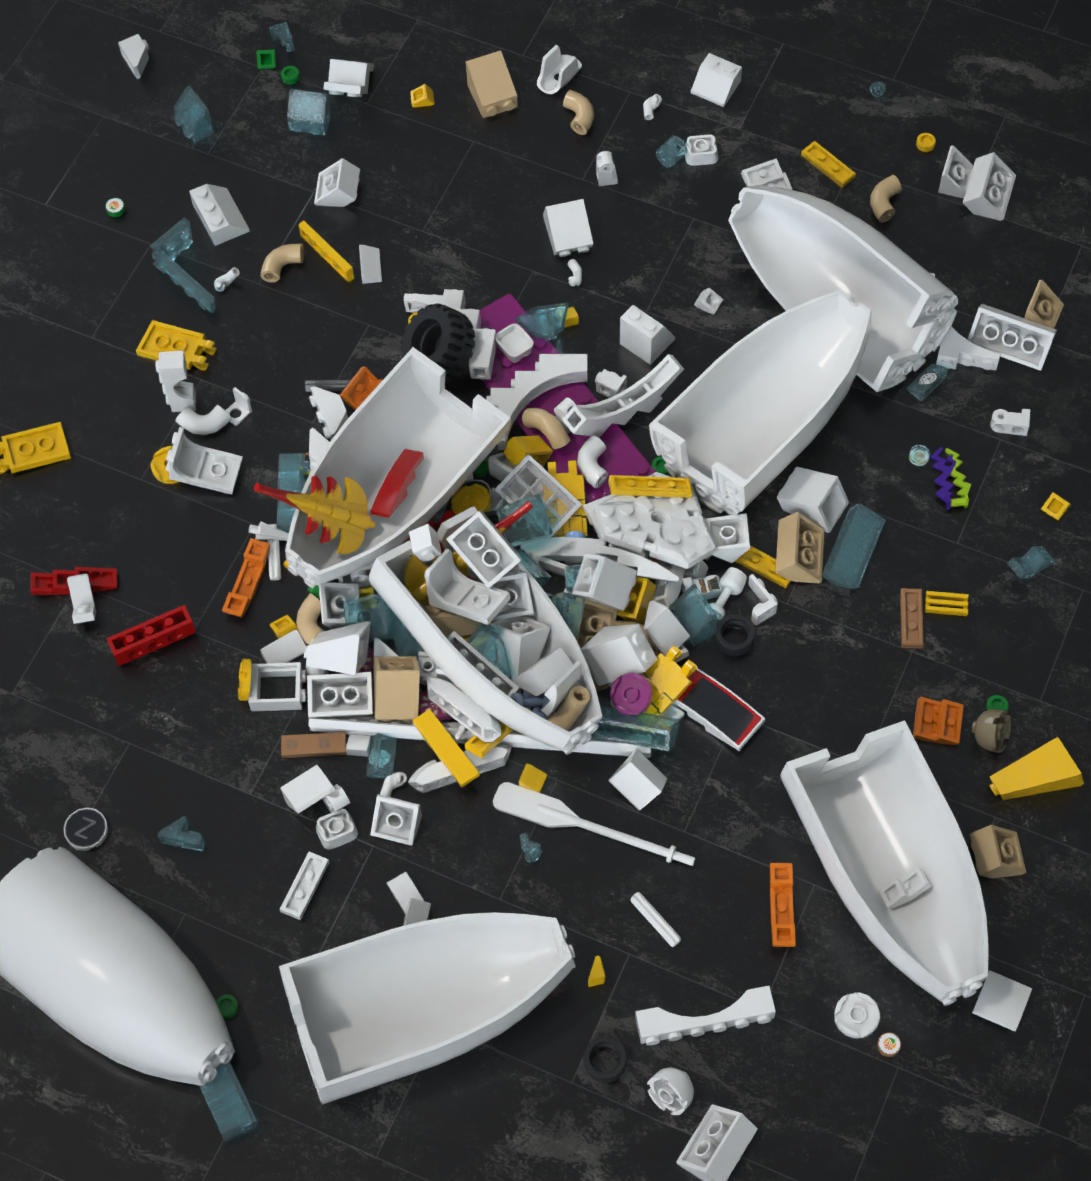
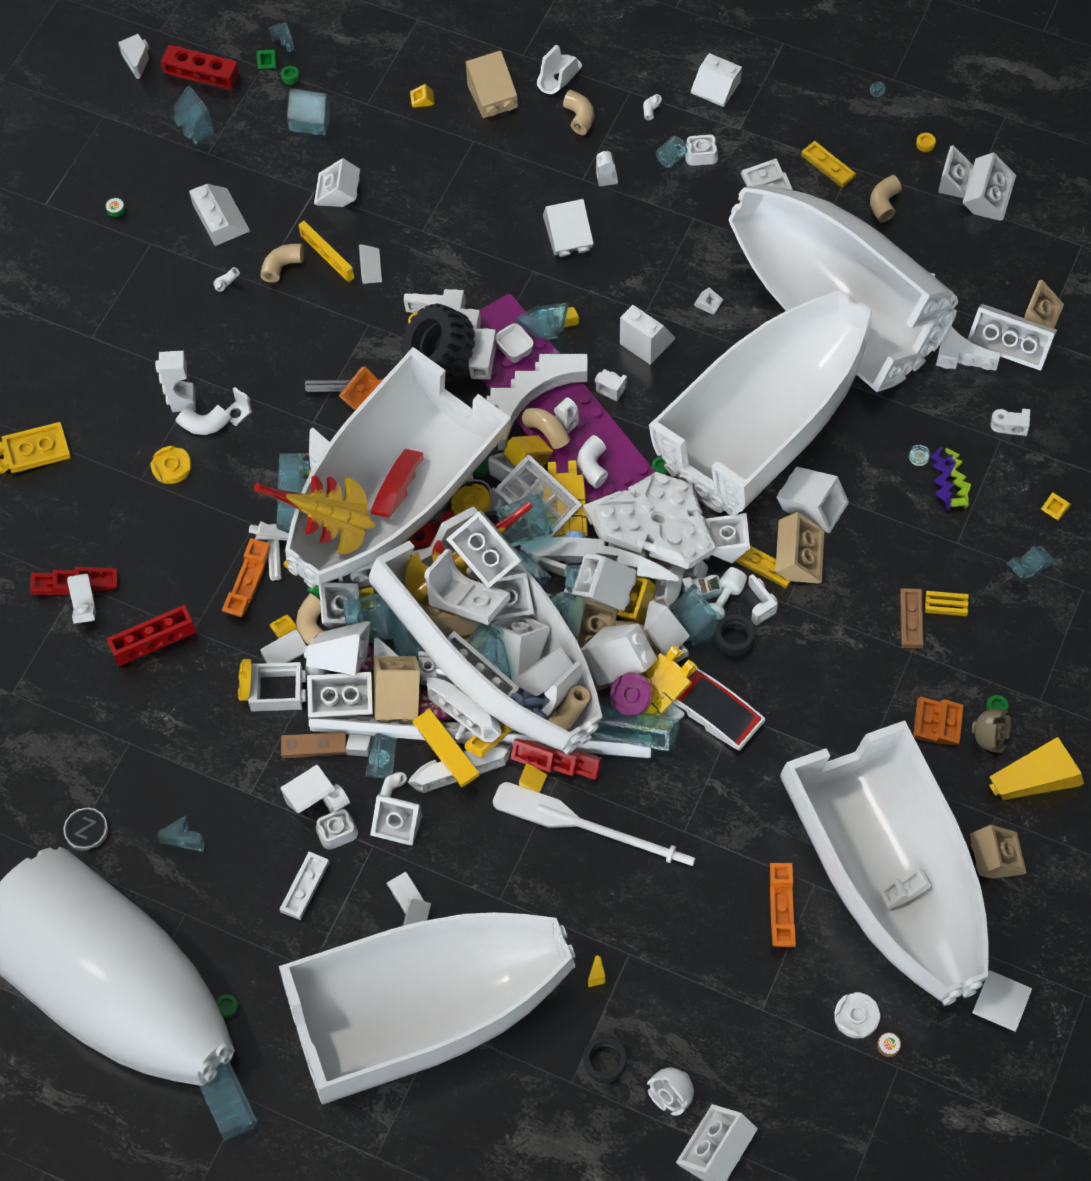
yellow tile [136,320,217,371] -> none
clear light blue bracket [150,217,216,313] -> none
white bracket [166,427,243,495] -> none
white slope [309,386,348,440] -> none
white bracket [324,59,374,97] -> none
white brick [409,524,442,562] -> none
clear light blue plate [519,833,542,863] -> none
white arch [562,354,684,437] -> none
white arm [568,259,582,287] -> none
yellow tile [608,475,693,498] -> none
white slope [608,749,667,810] -> none
white axle [631,892,681,947] -> none
white arch [635,986,776,1045] -> none
clear light blue brick [821,503,886,589] -> none
clear light blue slope [906,364,948,401] -> none
none -> red brick [161,45,240,90]
none -> red slope [510,738,602,780]

